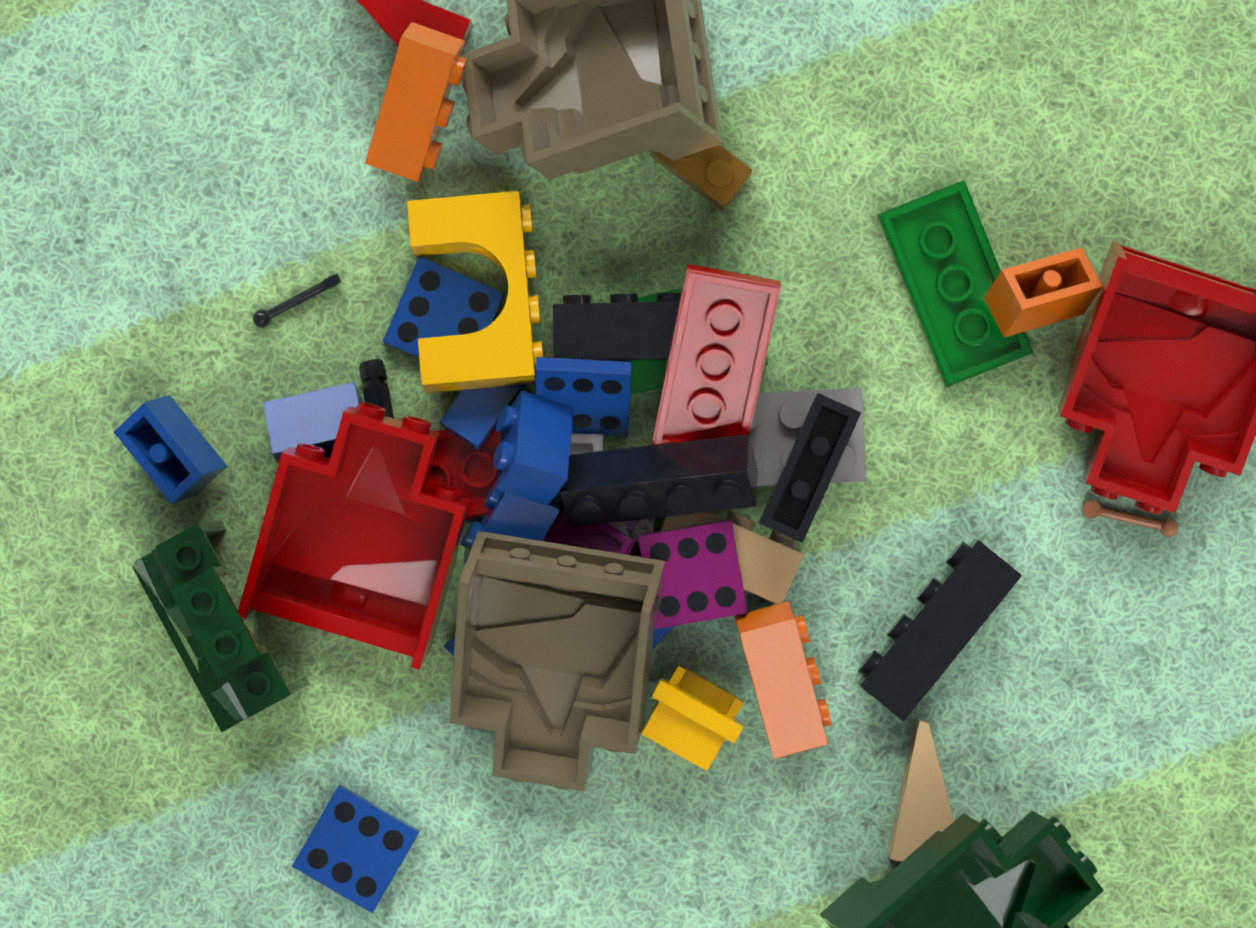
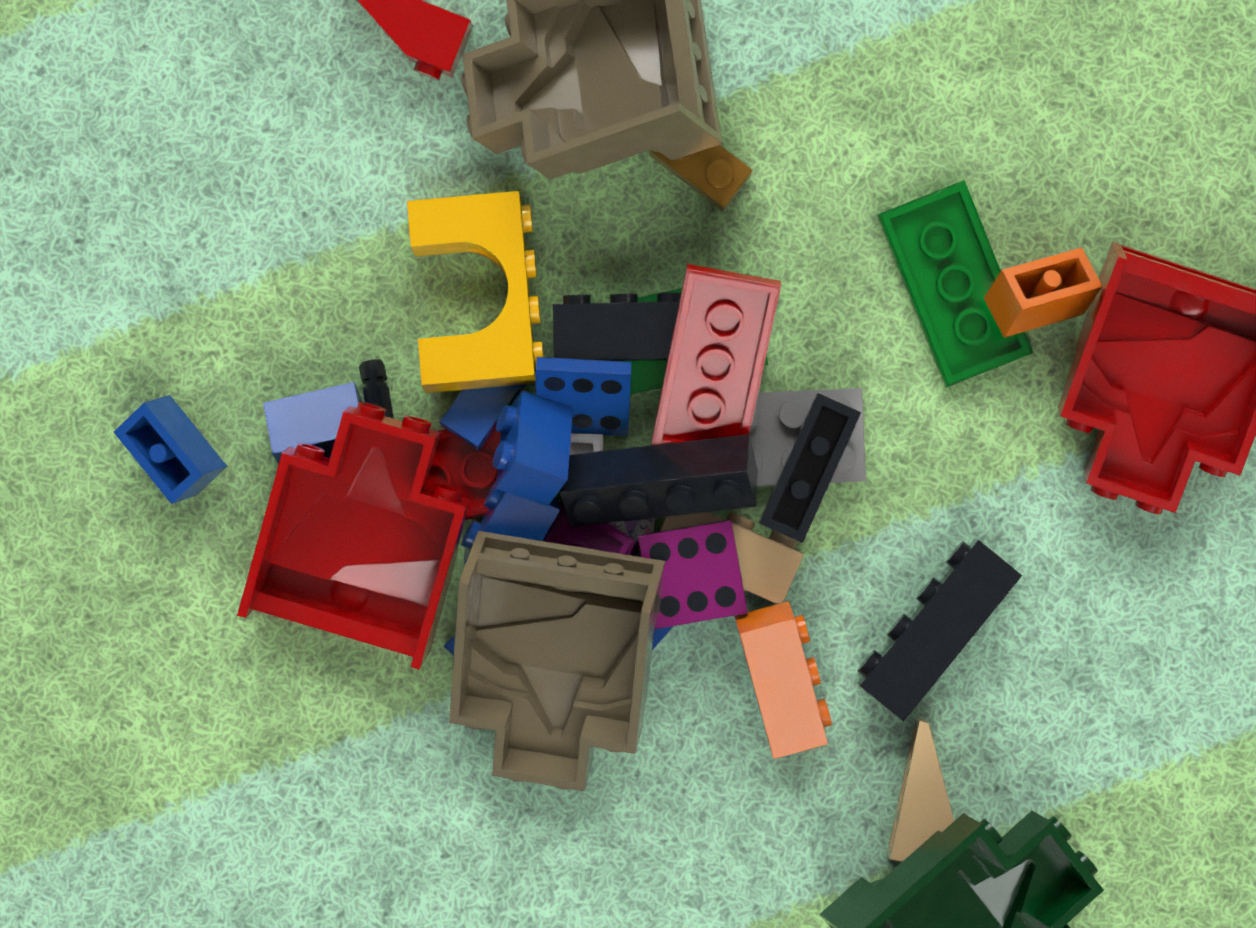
dark green panel [132,521,310,732] -> none
black hinge [253,274,342,328] -> none
blue tile [292,784,420,913] -> none
orange brick [365,22,468,182] -> none
blue tile [383,256,505,357] -> none
yellow plate [641,664,744,771] -> none
nougat hinge [1082,500,1179,537] -> none

